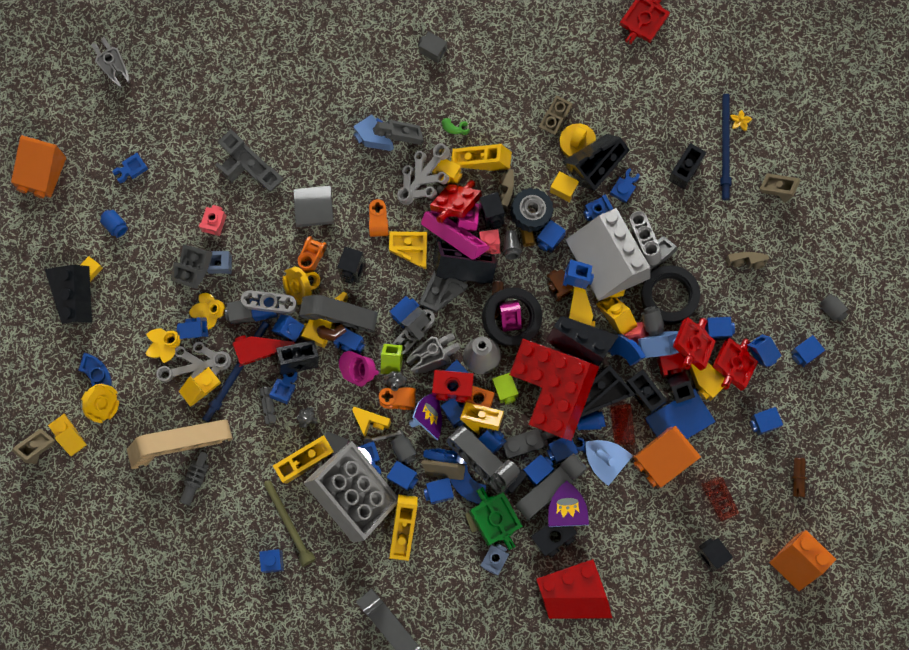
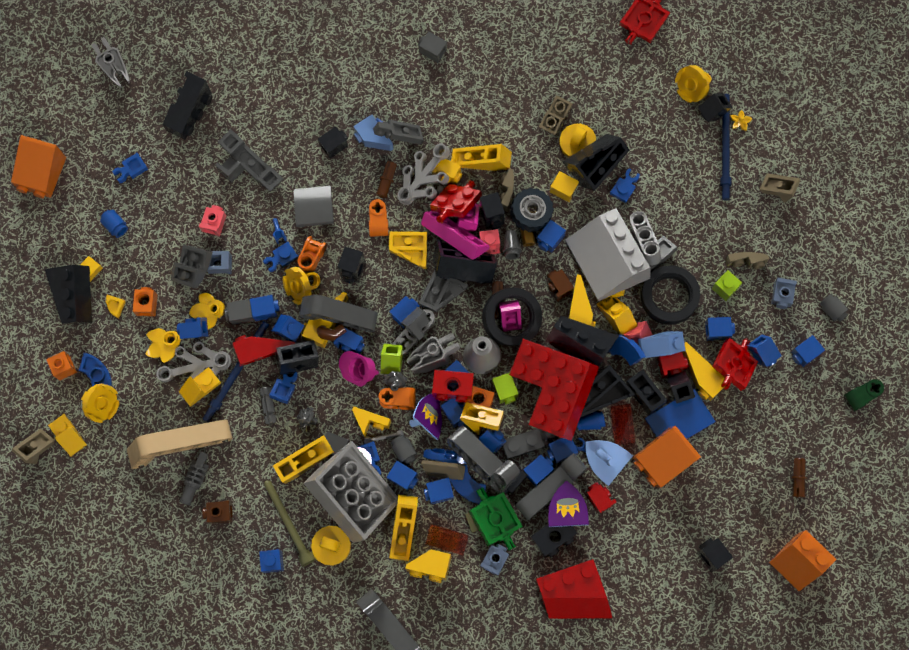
light grey beam [241,290,297,314] -> none
bright green arm [442,118,470,135] -> none
blue brick [563,259,594,289] -> none
blue brick [583,194,613,221] -> none
dark grey brick [641,306,665,336] -> none
black brick [668,143,707,190] -> none
red plate [673,317,716,371] -> none
clear red slope [702,476,739,522] -> none
blue brick [750,407,783,436] -> none
none -> orange brick [46,351,77,380]
none -> yellow tile [106,294,126,319]
none -> orange brick [133,287,157,316]
none -> black wedge [162,71,212,140]
none -> reddish brown brick [202,500,233,524]
none -> blue plate [263,241,298,272]
none -> blue hand [273,218,287,244]
none -> yellow tile [311,526,351,566]
none -> black brick [318,126,348,159]
none -> reddish brown axle [376,161,397,199]
none -> yellow slope [405,549,452,583]
none -> clear red slope [425,524,469,555]
none -> red brick [586,482,617,514]
none -> yellow tile [675,65,712,103]
none -> black brick [698,93,733,122]
none -> lime brick [712,270,742,301]
none -> sand blue brick [771,278,797,309]
none -> dark green piece [844,379,884,412]

